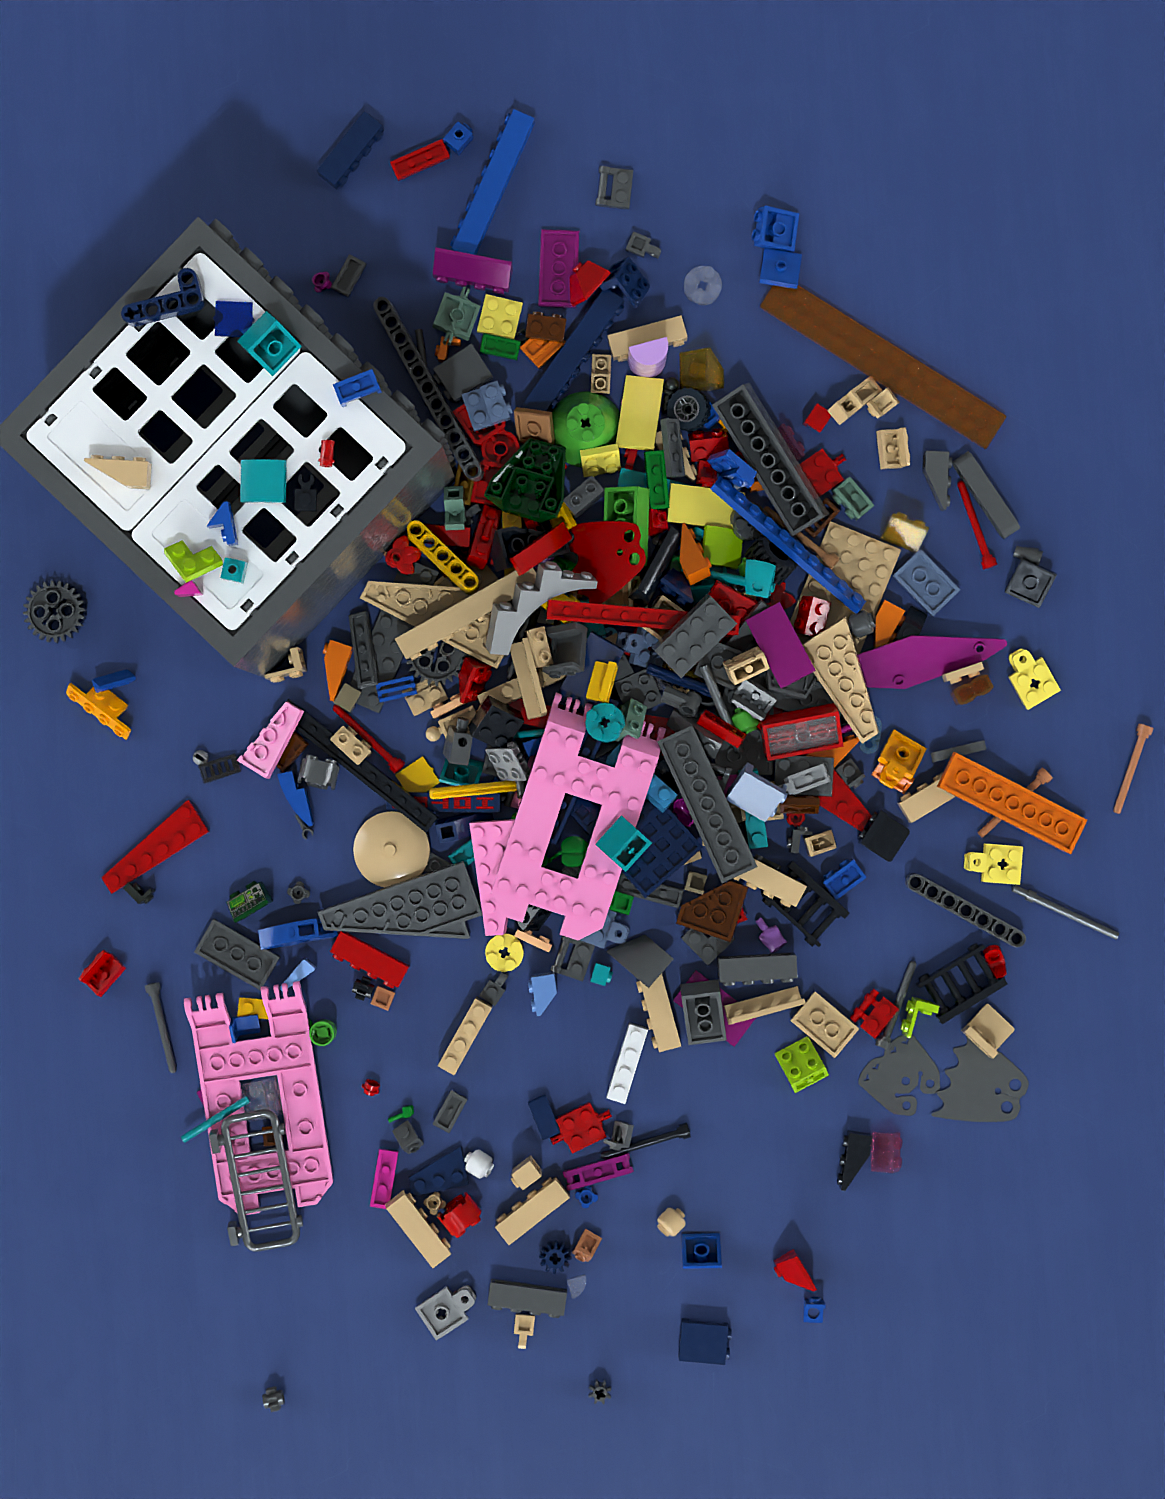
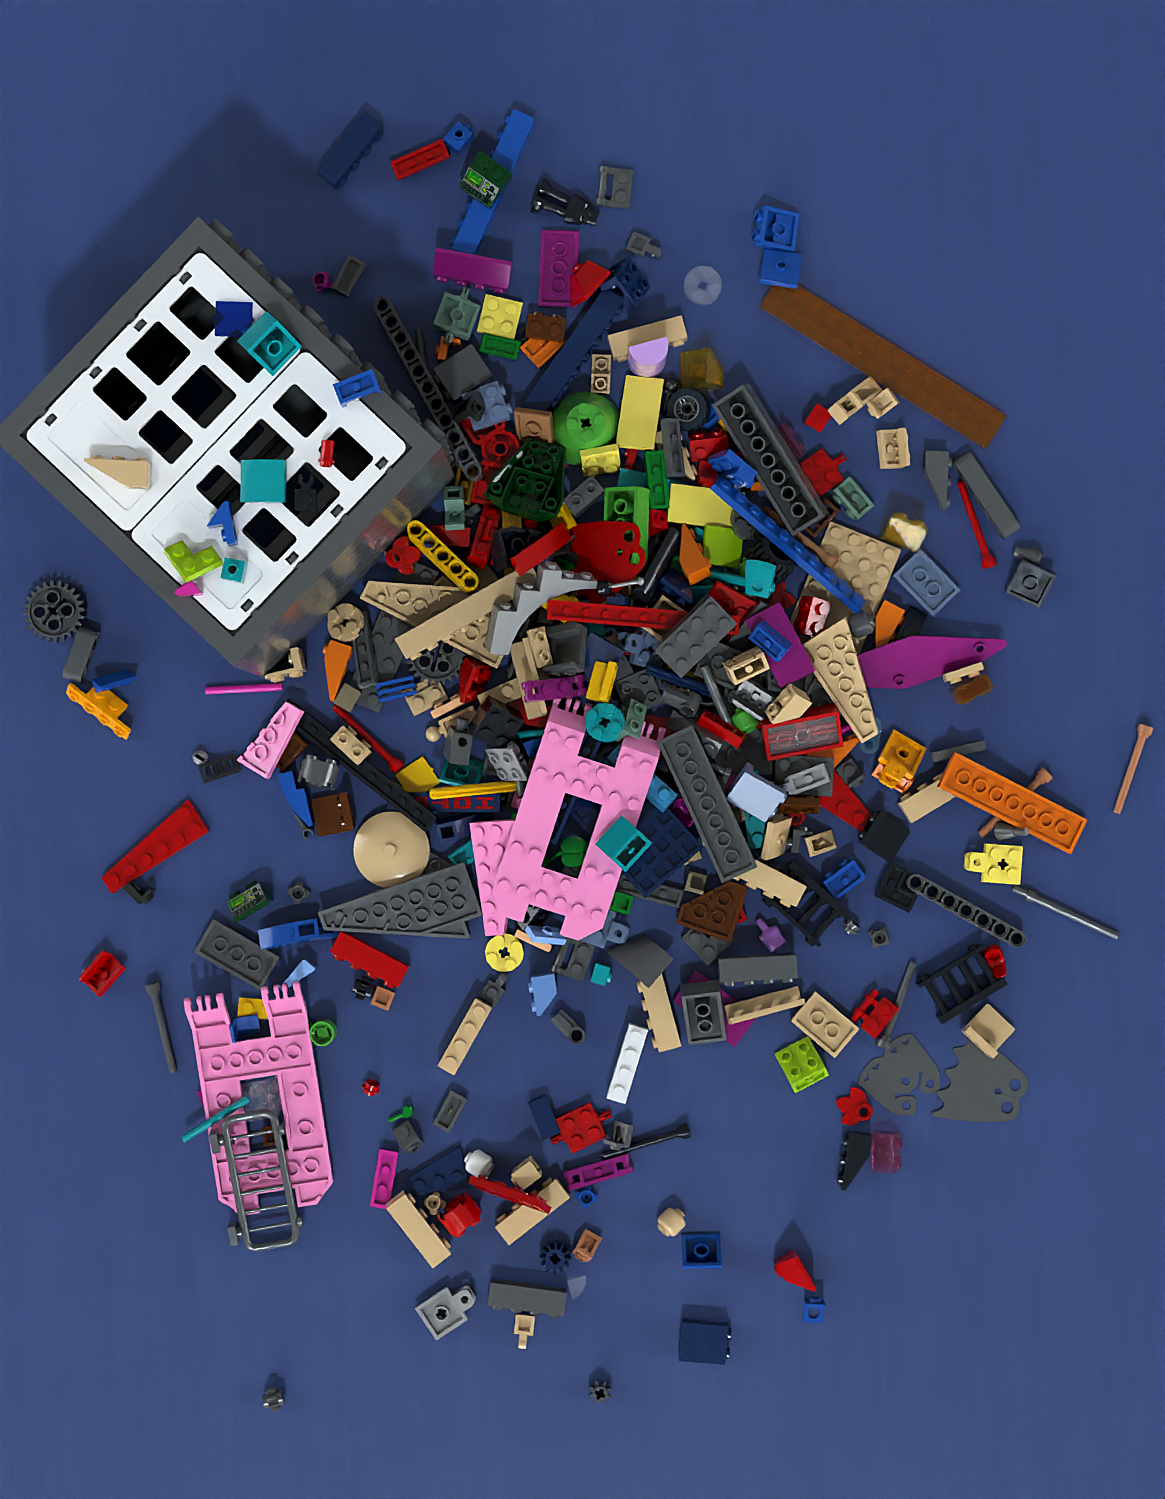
dark blue beam [121,268,205,327] -> none
lime bracket [900,997,940,1038] -> none
light yellow plate [1008,648,1061,710] -> none
none -> dark grey beam [62,625,100,684]
none -> dark pink bar [205,683,282,694]
none -> reddish brown bracket [311,792,356,837]
none -> tan plate [327,603,364,642]
none -> pearl dark grey bracket [452,396,485,423]
none -> dark green slope [459,151,512,209]
none -> red plate [468,1175,551,1214]
none -> magenta plate [521,675,587,703]
none -> light blue plate [525,925,567,945]
none -> black piece [530,178,600,226]
none -> dark grey piece [551,1009,586,1044]
none -> hinge [597,577,644,596]
none -> dark blue plate [606,593,631,607]
none -> blue slope [748,621,792,663]
none -> tan plate [761,816,792,860]
none -> tan slope [765,683,812,724]
none -> red plate [836,1087,873,1126]
none -> dark grey plate [843,918,861,935]
none -> dark grey plate [869,927,890,948]
none -> black plate [874,862,918,913]
none -> dark grey cone [994,821,1029,841]

